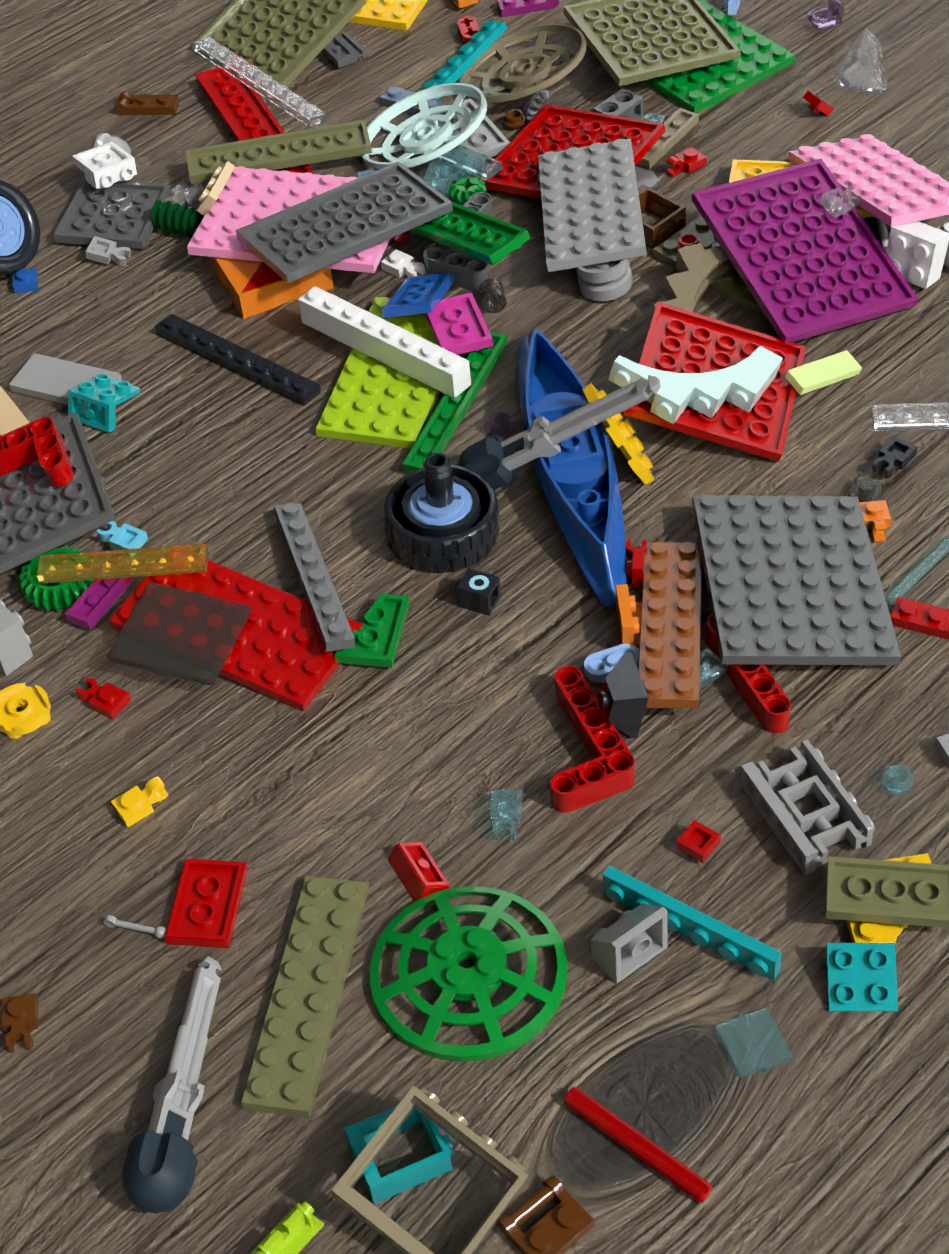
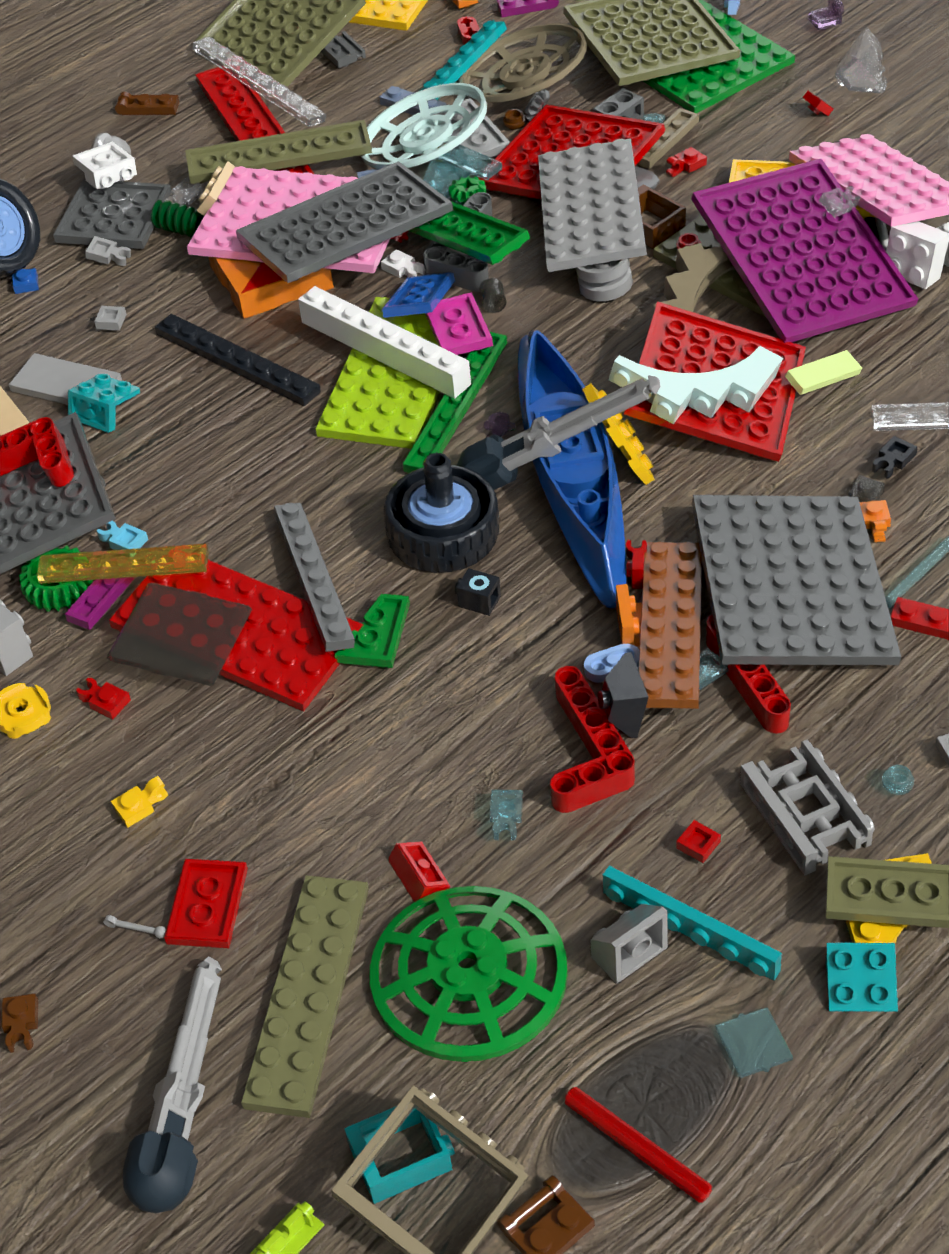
none -> light grey plate [94,306,127,330]

